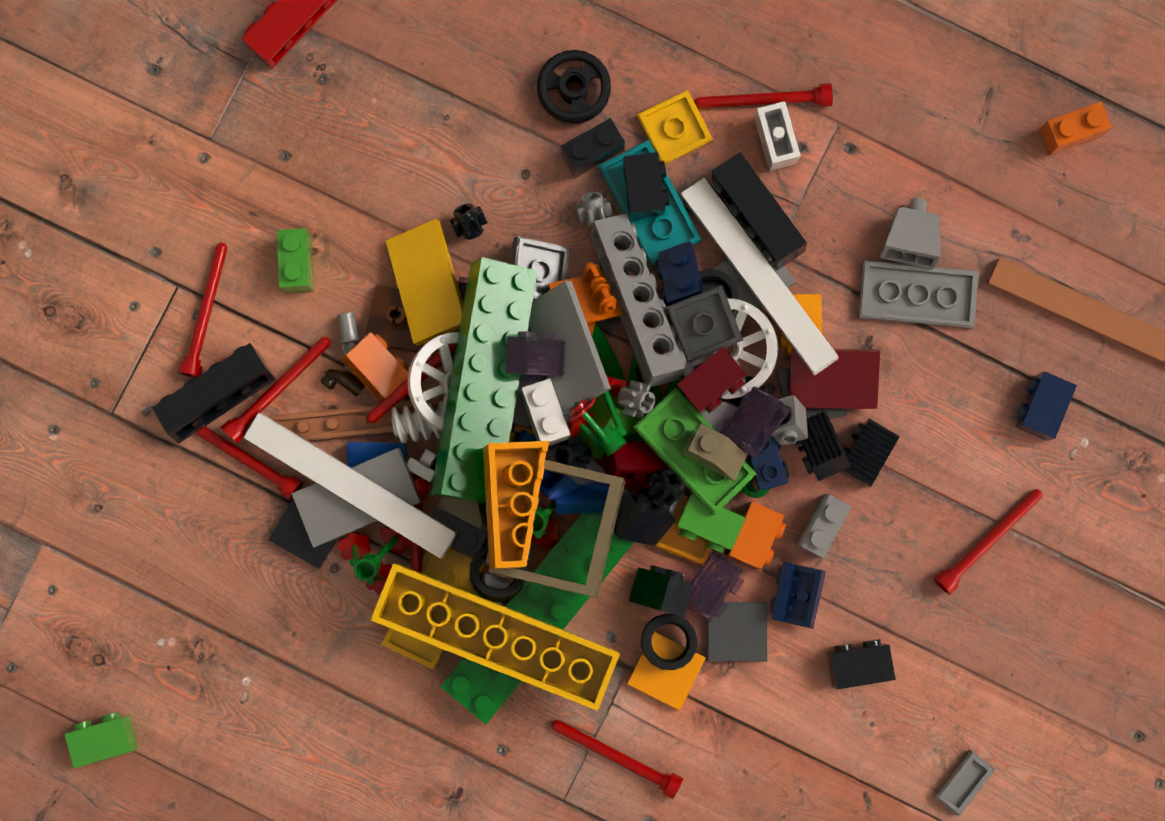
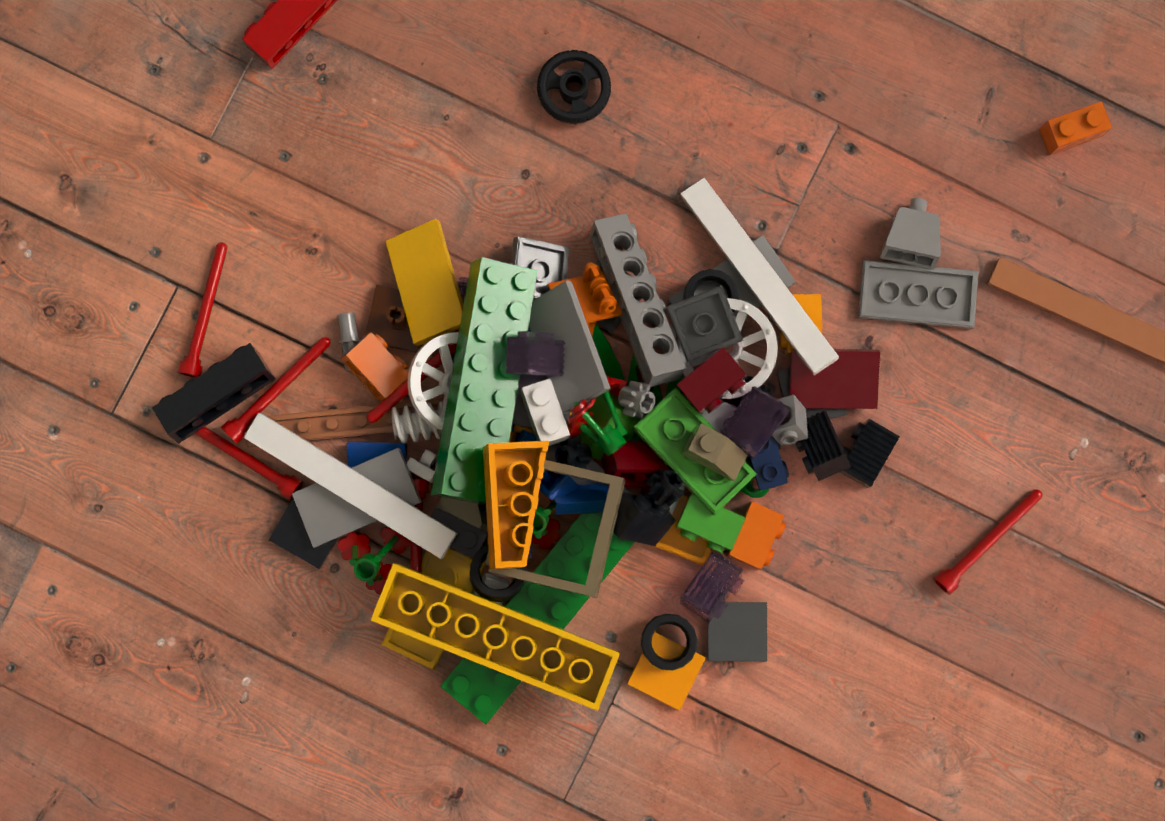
bright green brick [65,712,139,769] -> none
bright green brick [277,228,314,293] -> none
dark brown arm [321,369,365,397] -> none
black gear [450,203,488,240] -> none
red piece [551,720,684,799] -> none
black brick [560,118,625,178] -> none
light grey gear [576,192,612,227] -> none
teal tile [598,140,702,267] -> none
black brick [623,152,670,219] -> none
black brick [628,565,694,618] -> none
yellow tile [637,90,713,165] -> none
dark blue bracket [657,241,703,306] -> none
red piece [694,83,833,108] -> none
black brick [710,152,807,270] -> none
white brick [754,101,801,171] -> none
dark blue bracket [770,561,826,629] -> none
light grey brick [795,494,852,558] -> none
black brick [827,639,896,690] -> none
light grey tile [934,750,995,816] -> none
dark blue brick [1015,371,1077,441] -> none

